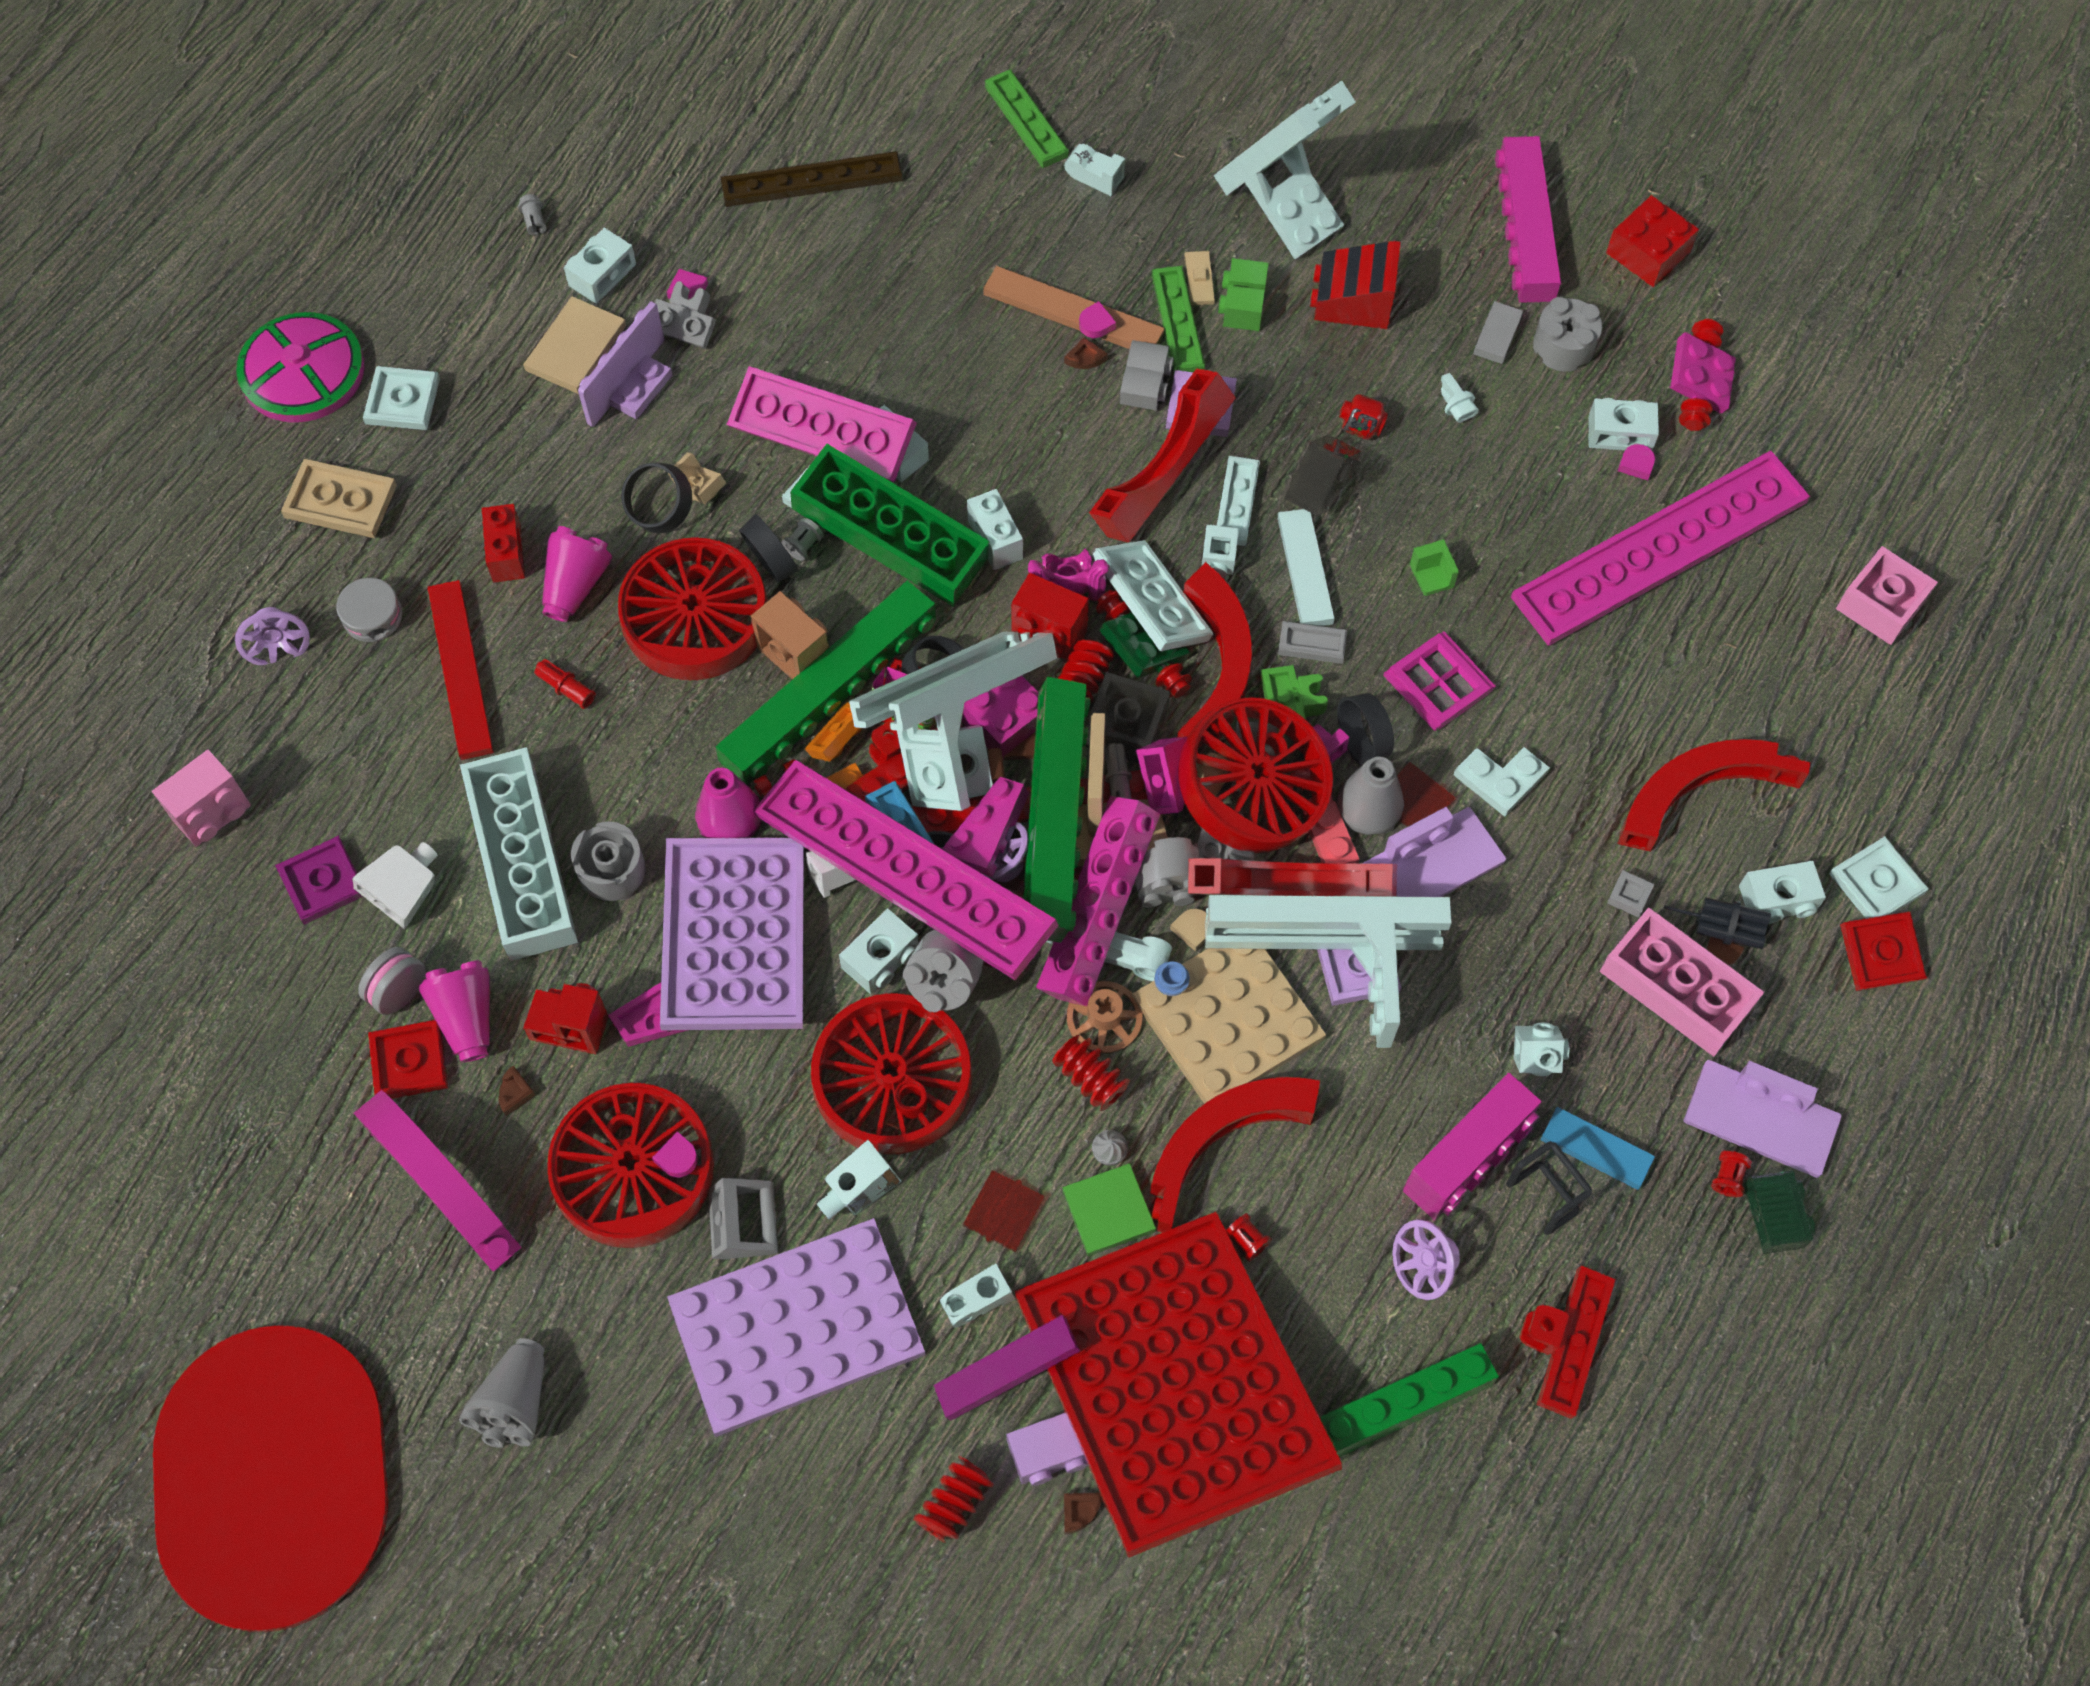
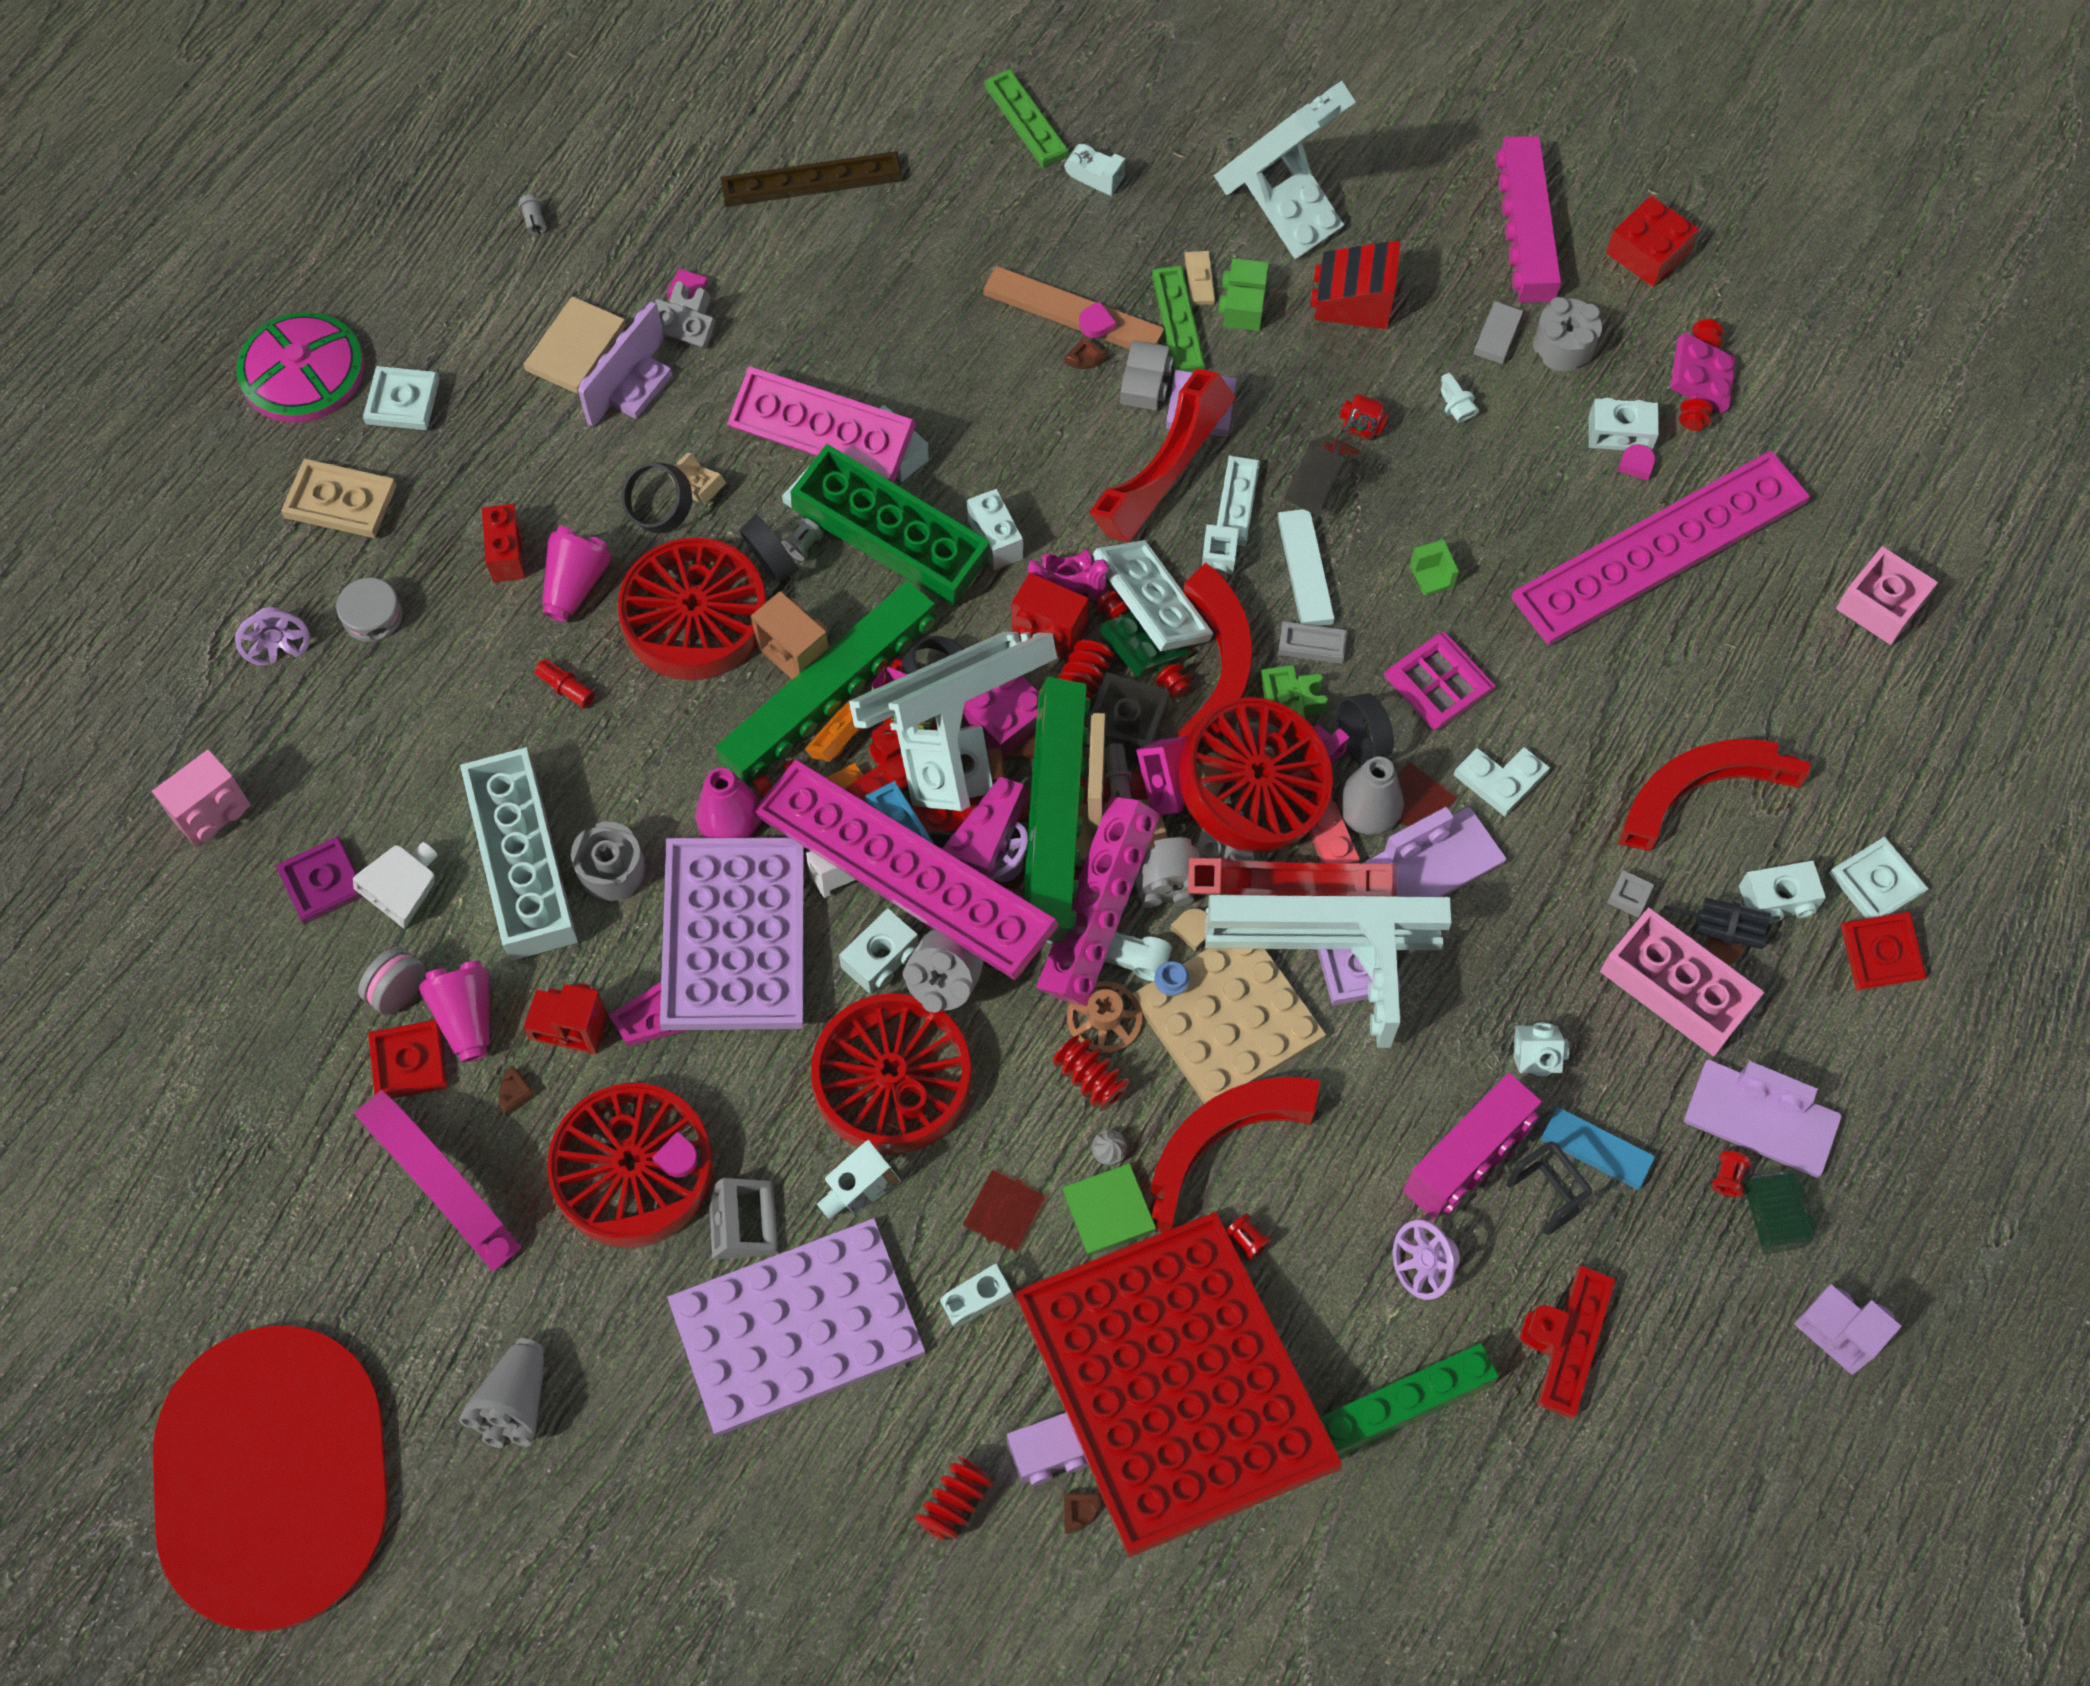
red tile [427,580,494,760] -> none
light aqua brick [564,228,636,304] -> none
magenta tile [934,1315,1080,1421] -> none
none -> lavender brick [1794,1284,1901,1375]

